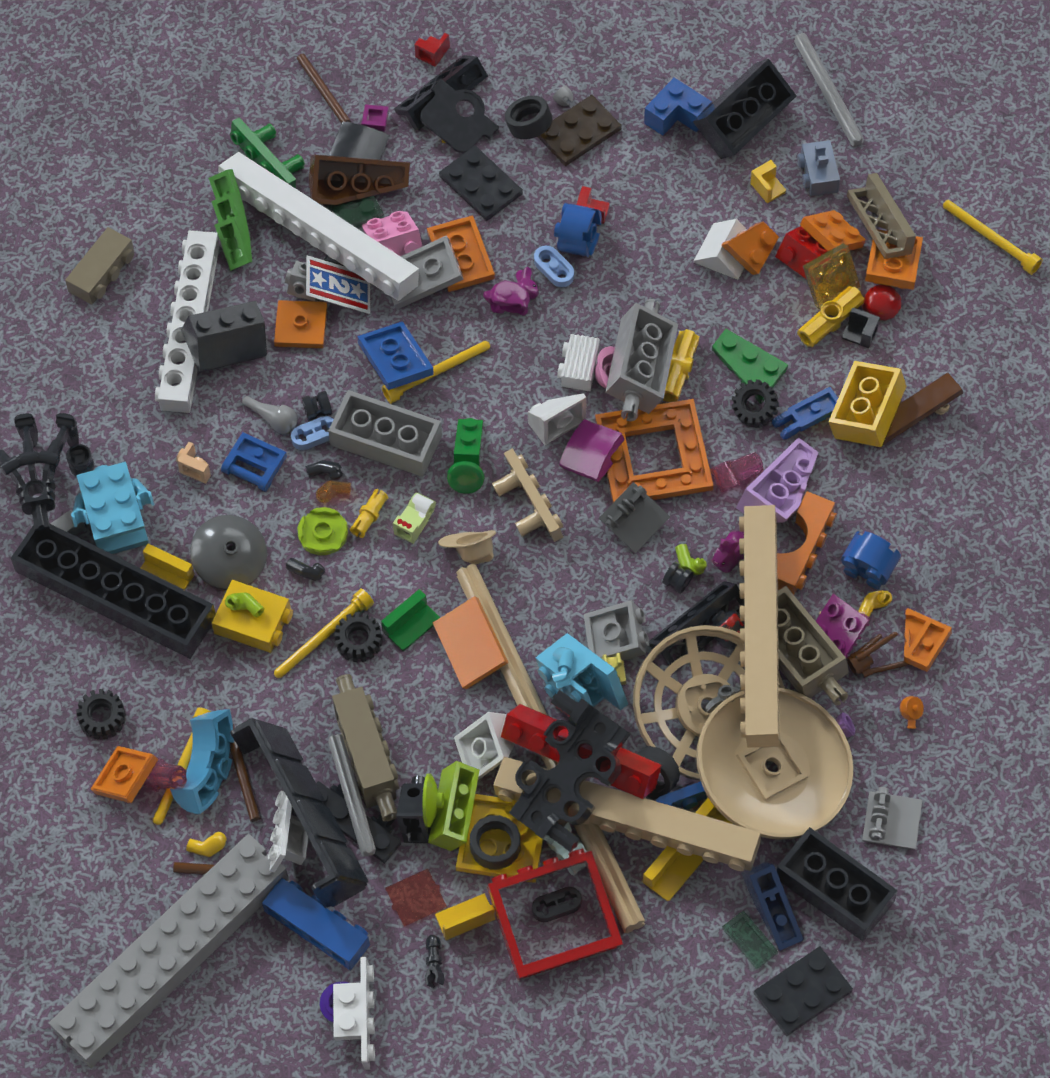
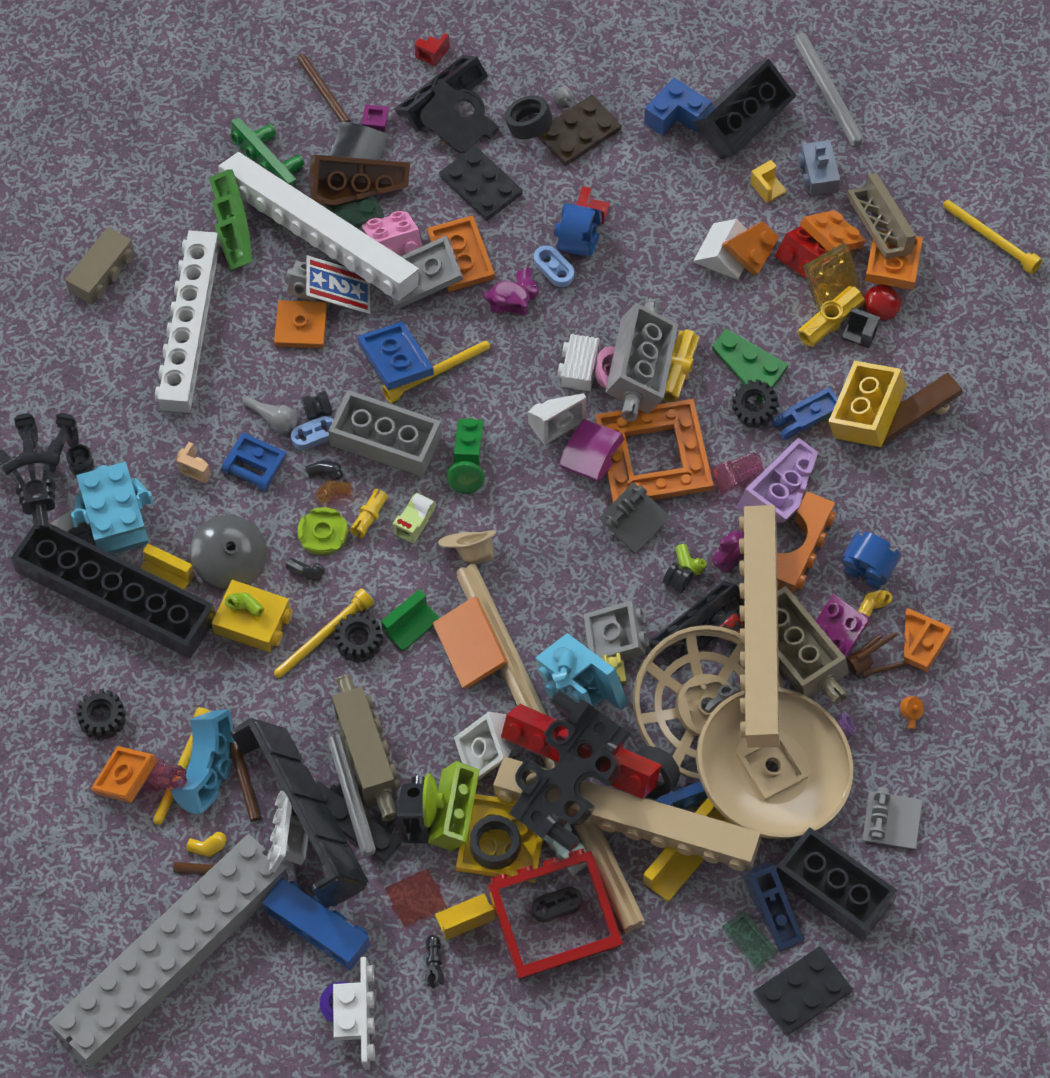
black slope [181,301,267,373] -> none
tan plate [492,448,564,542] -> none

